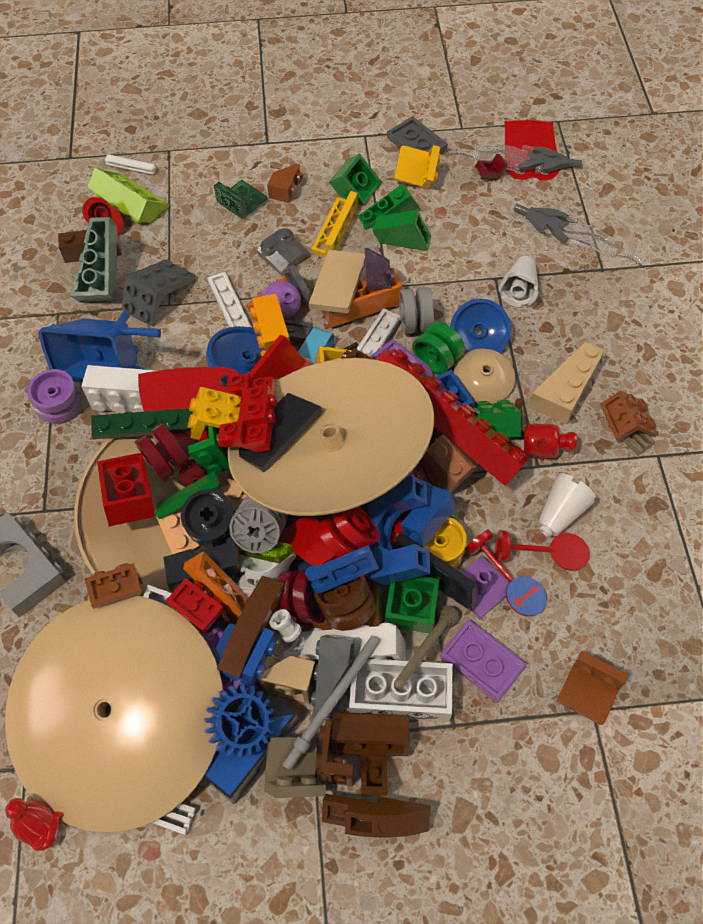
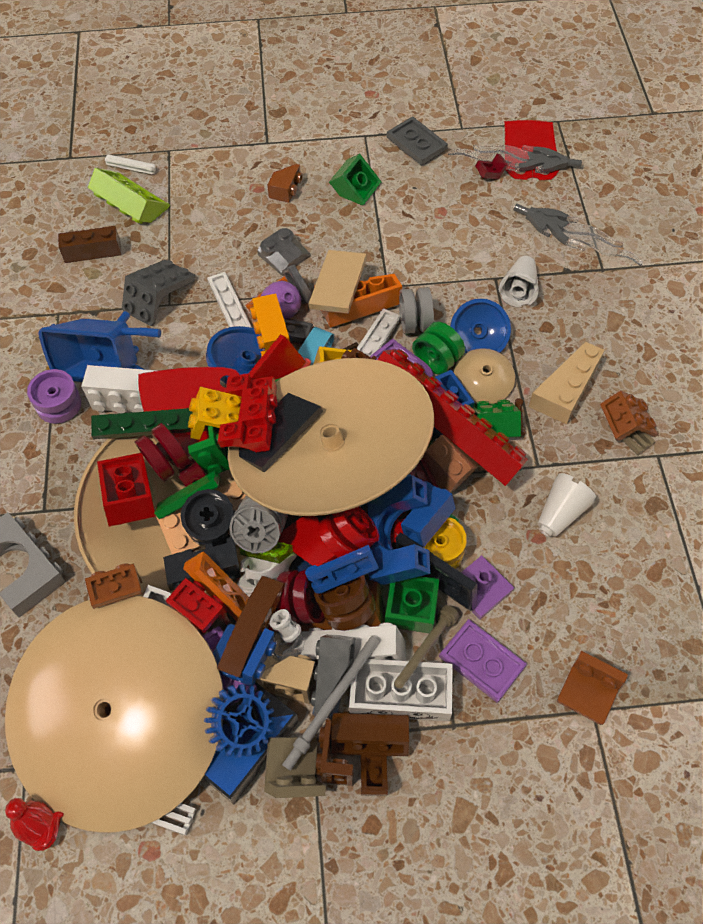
sand green wedge [70,217,117,302] -> none
red piece [82,197,123,234] -> none
clear green bracket [214,180,267,219] -> none
yellow fence [311,191,358,257] -> none
reddish brown slope [322,793,431,838] -> none
green slope [358,183,419,230] -> none
clear purple slope [365,248,395,290] -> none
green slope [373,210,431,251] -> none
yellow bracket [394,145,441,189] -> none
piece [465,529,547,616] -> none
red piece [495,530,590,571] -> none
red piece [524,423,577,461] -> none

